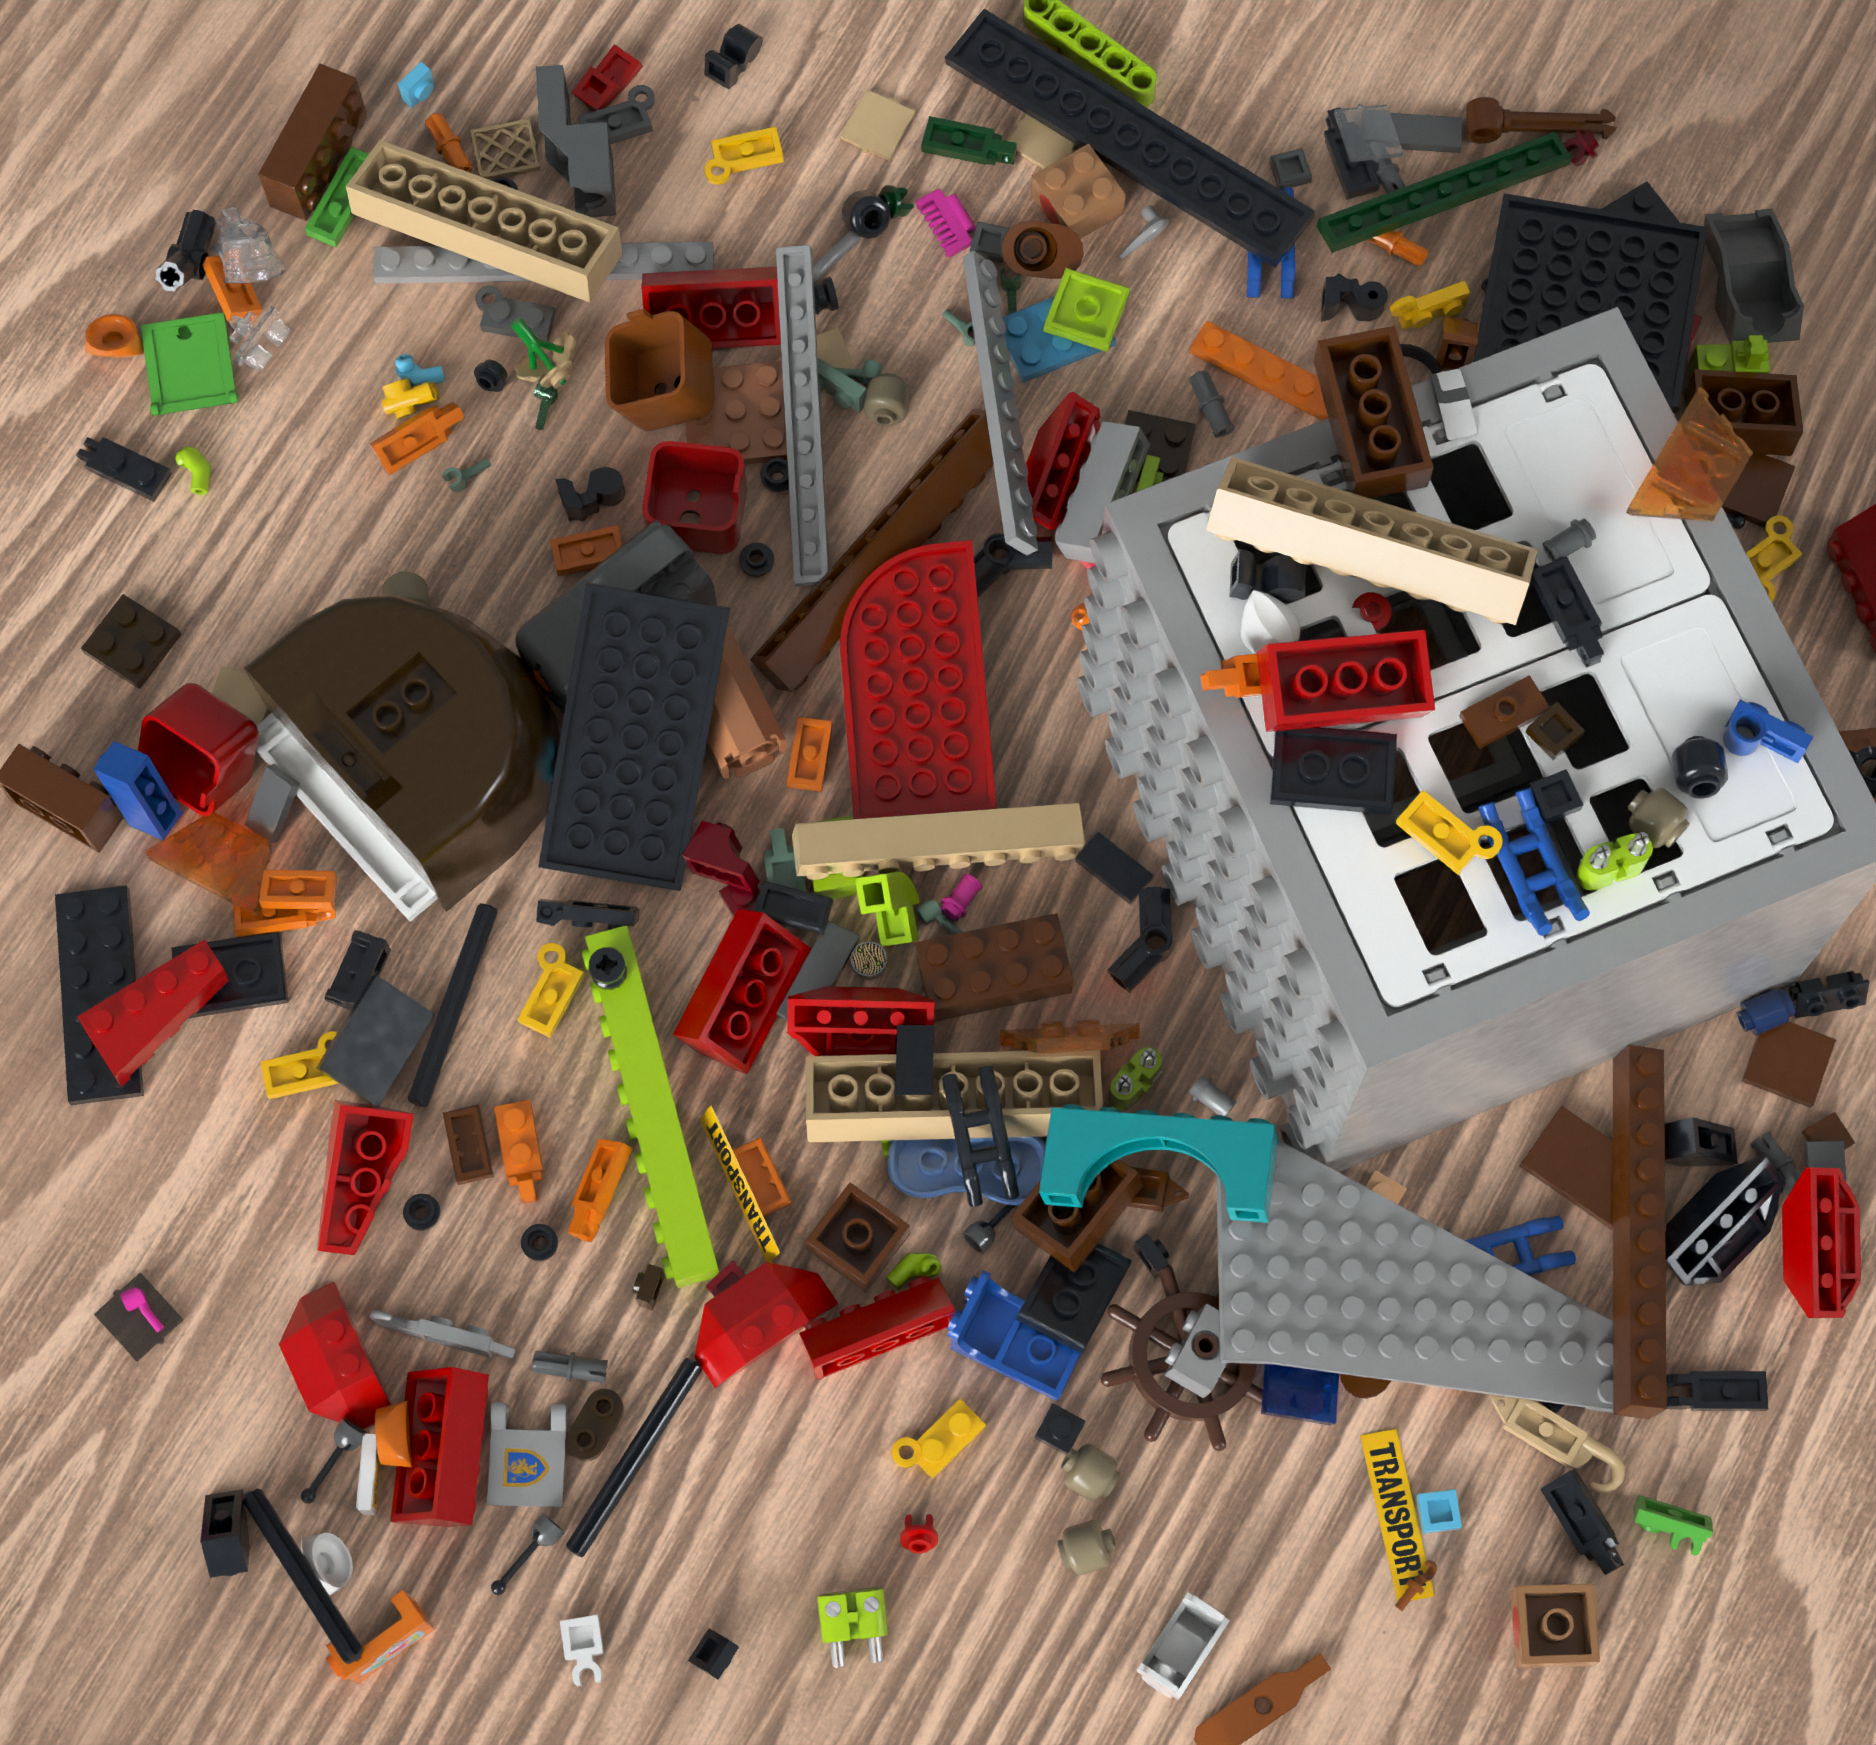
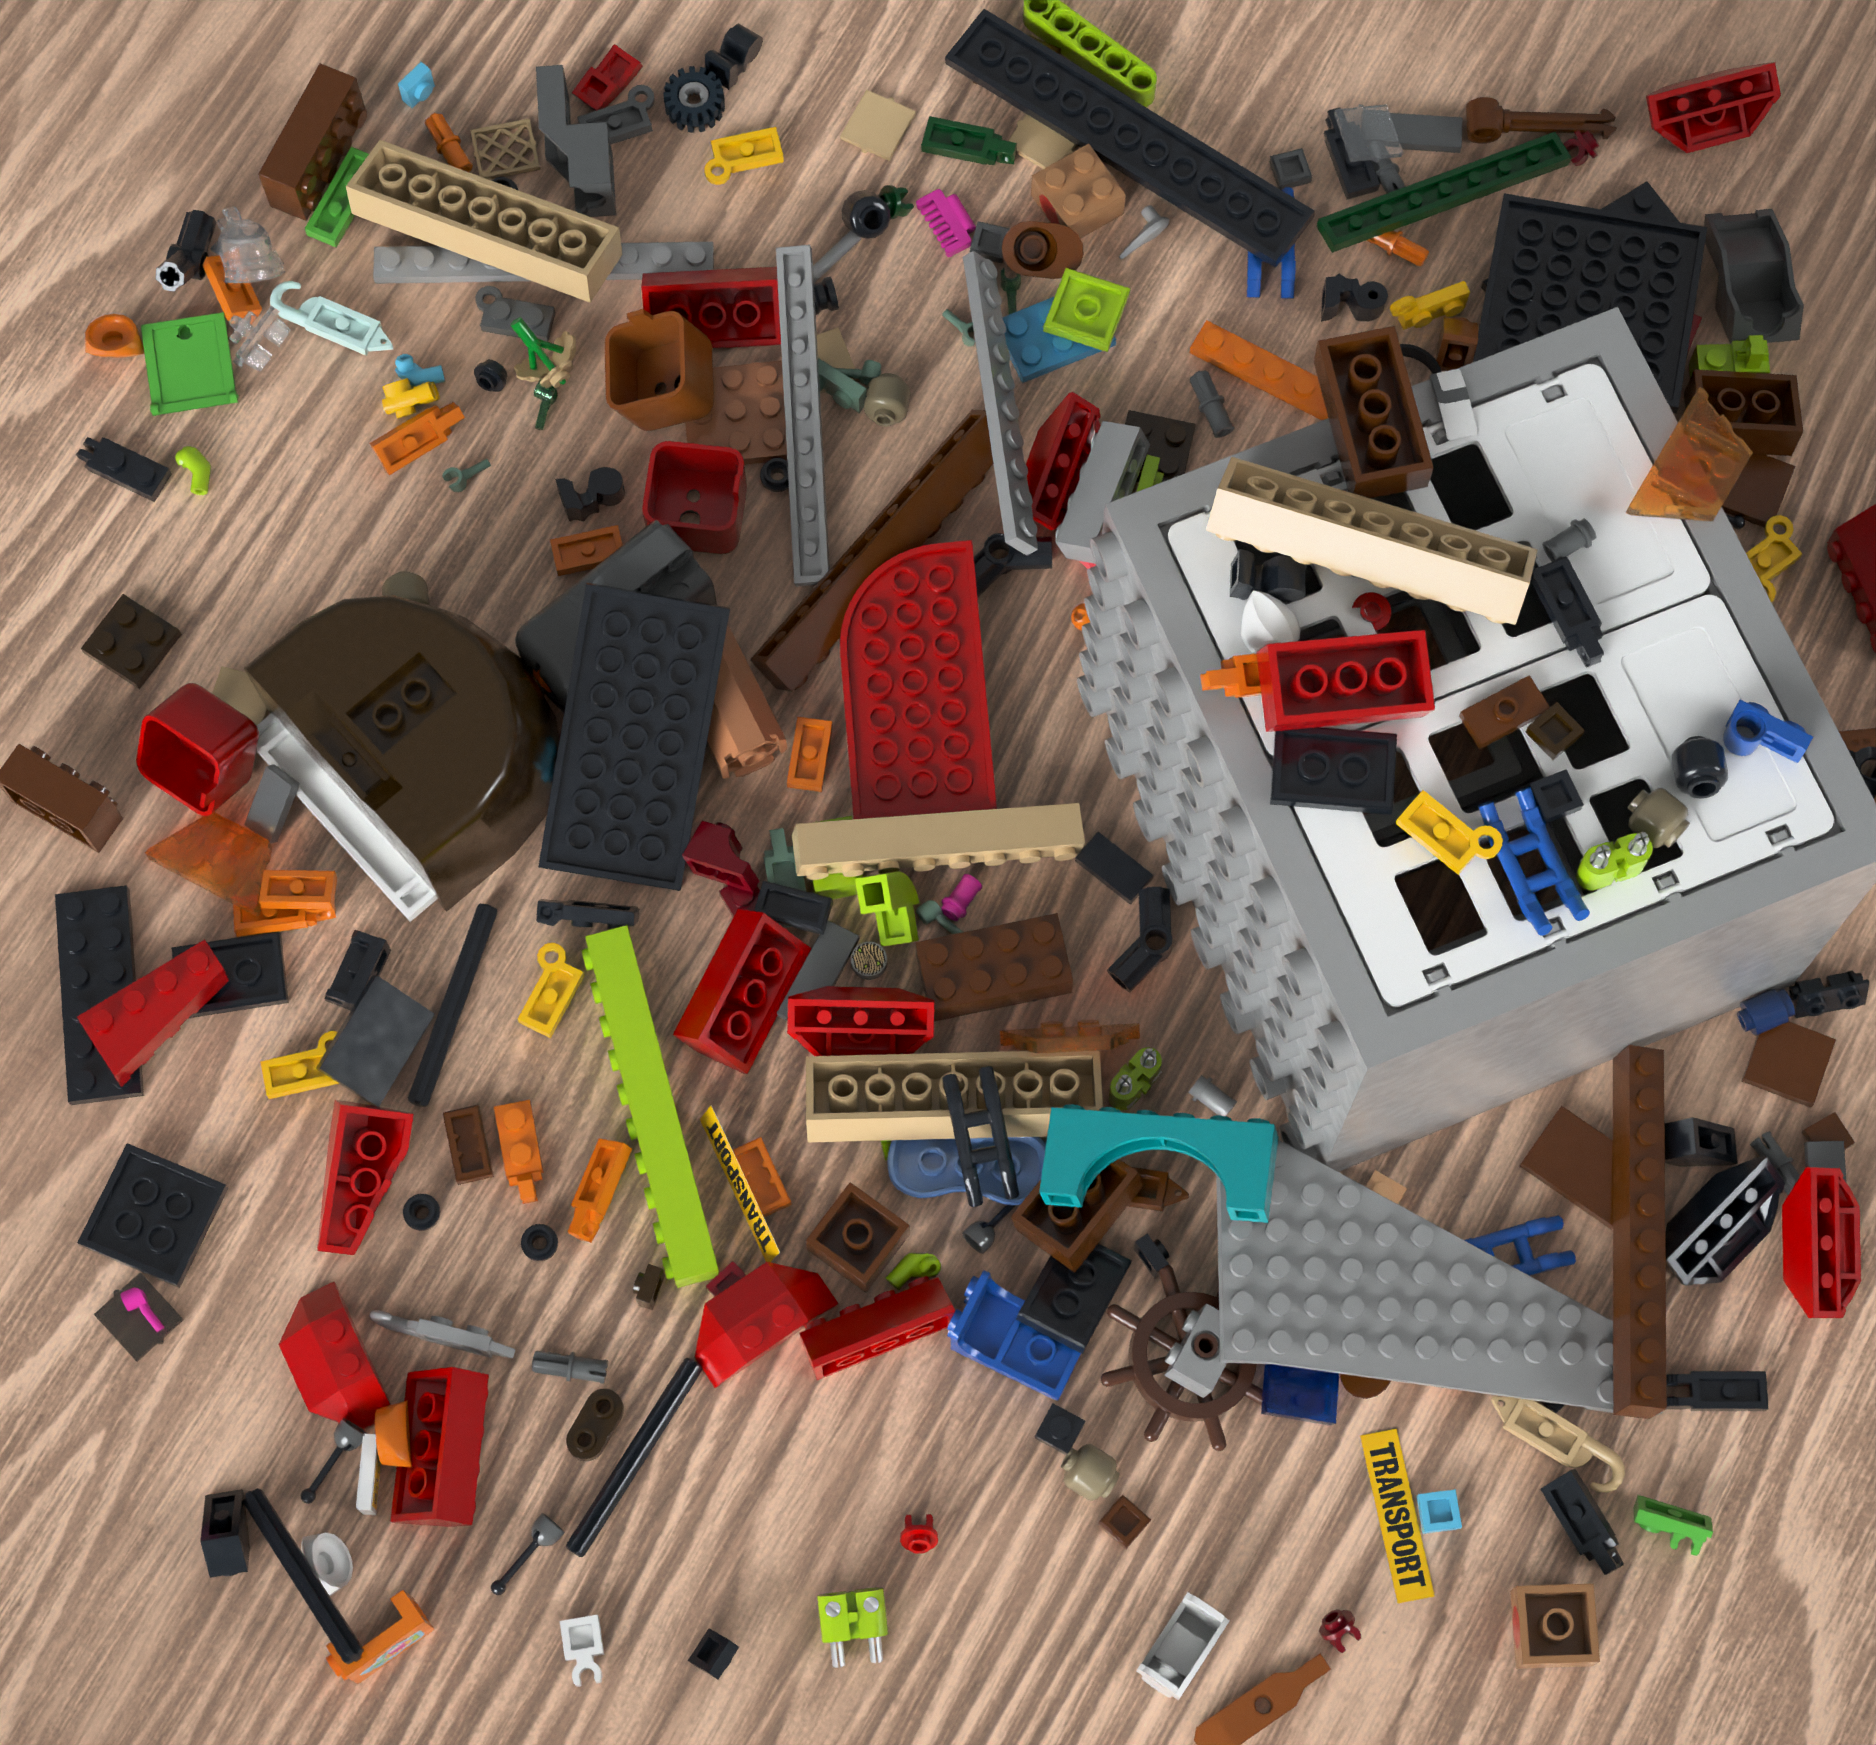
blue brick [93,741,183,841] -> none
light grey flag [487,1402,569,1508] -> none
black wheel [589,947,627,990] -> none
black plate [739,543,774,577] -> none
yellow hinge [891,1399,986,1480] -> none
black tile [896,1025,934,1095] -> none
dark tan head [1058,1520,1117,1575] -> none
dark orange hand [1395,1560,1437,1611] -> none
none -> black plate [77,1143,228,1288]
none -> light aqua plate [270,281,393,356]
none -> black bush [663,66,725,133]
none -> reddish brown tile [1098,1495,1151,1549]
none -> dark red plate [1319,1609,1361,1653]
none -> red wedge [1646,62,1781,153]

